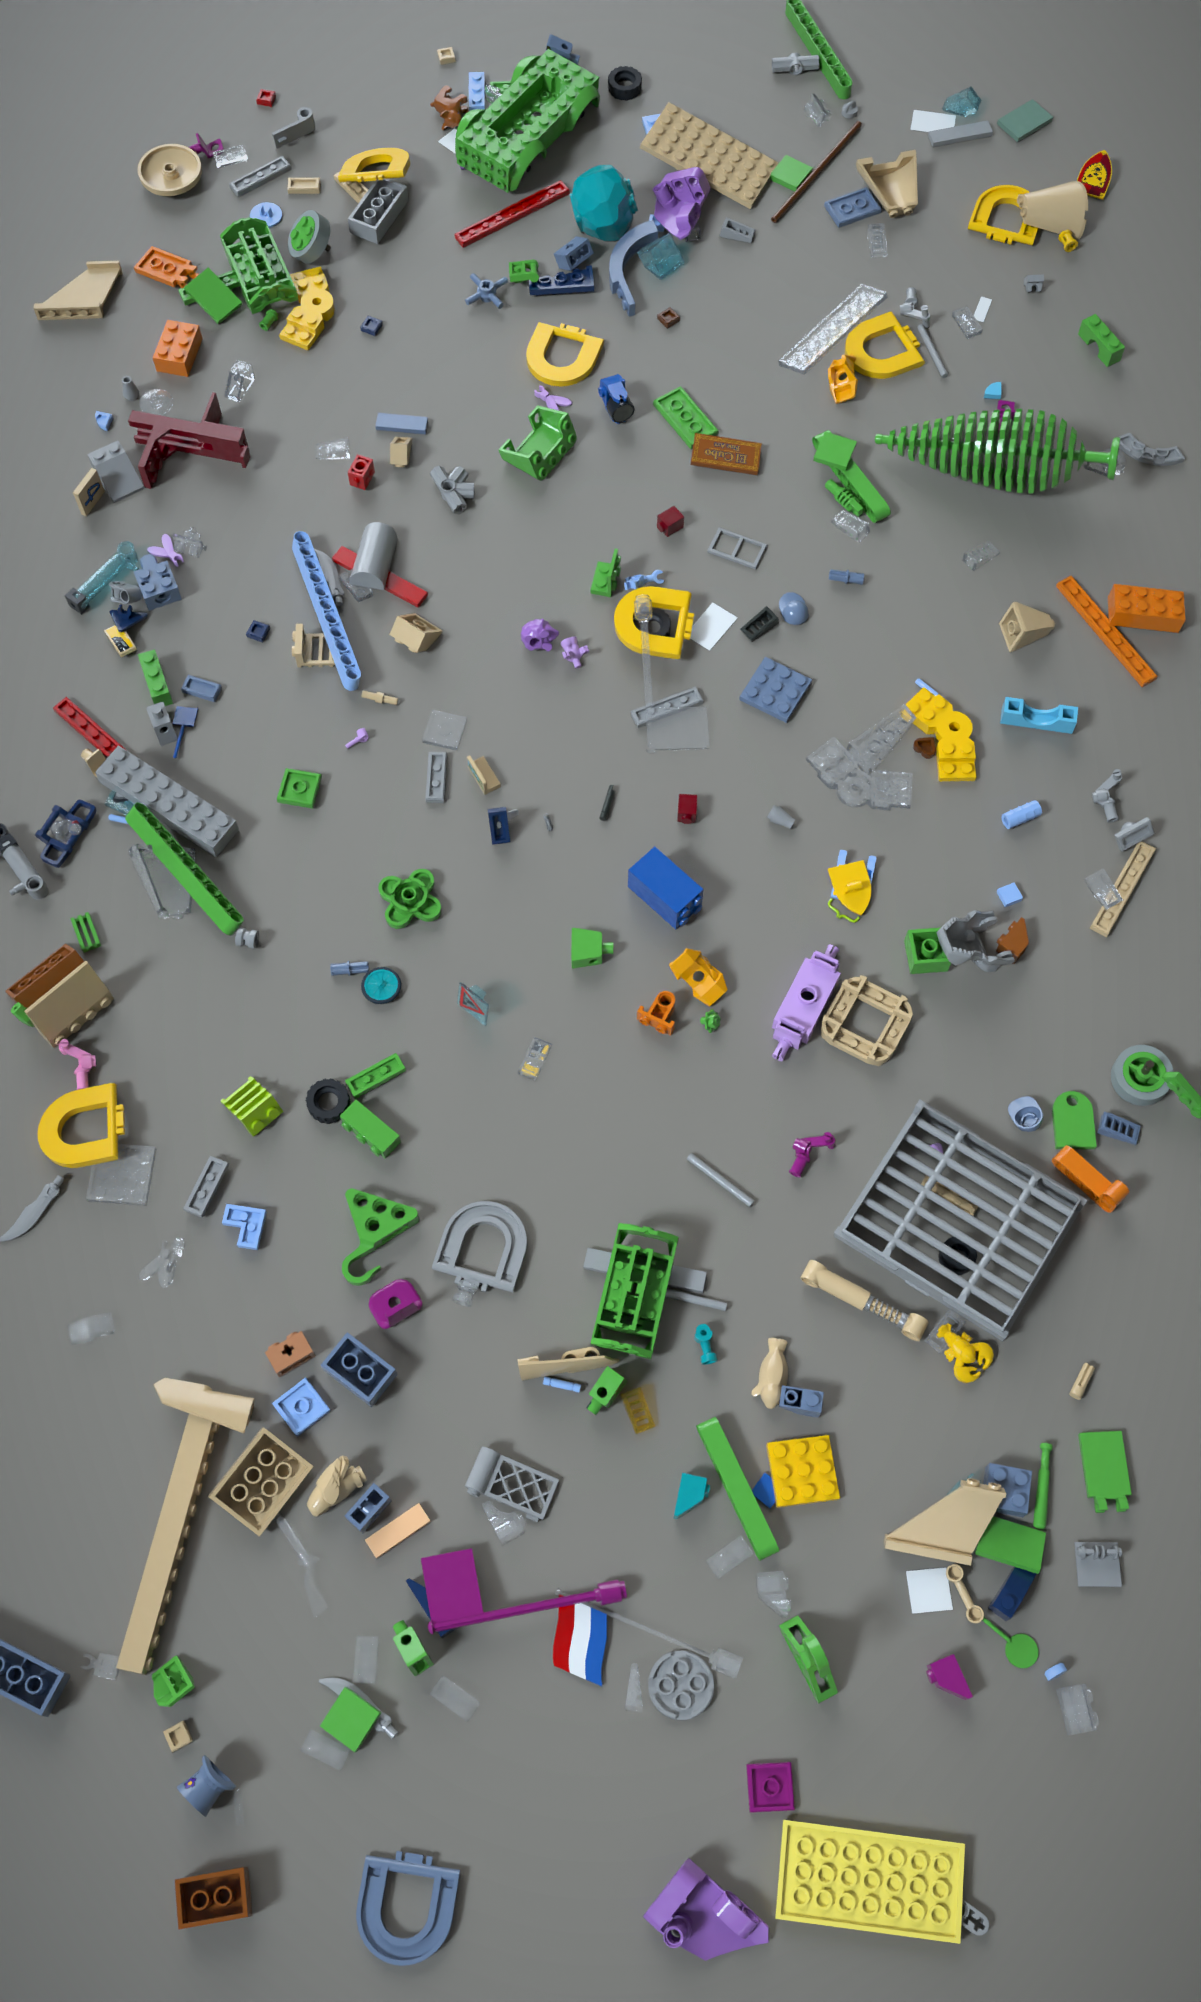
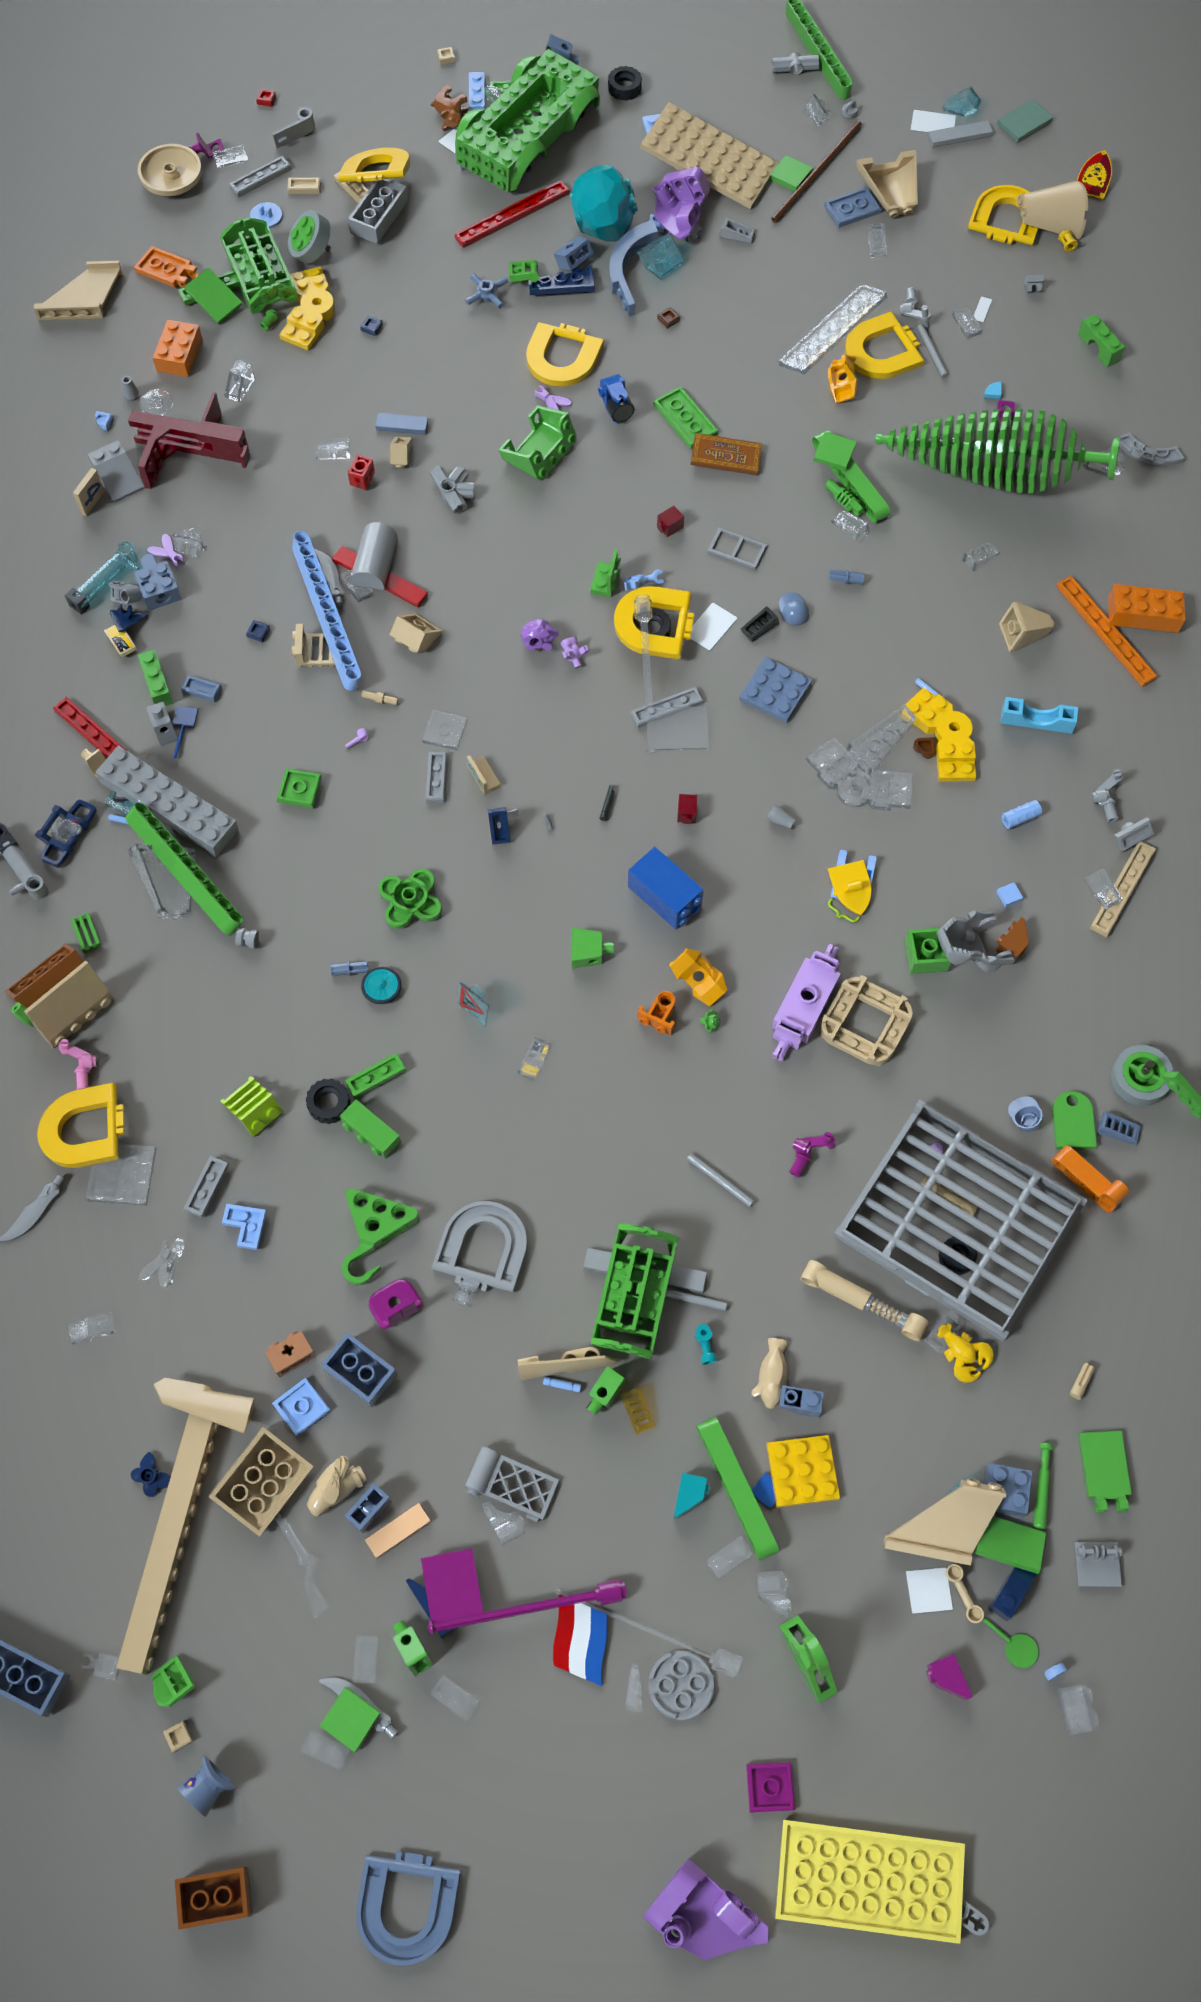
none -> dark blue animal [130,1452,171,1497]

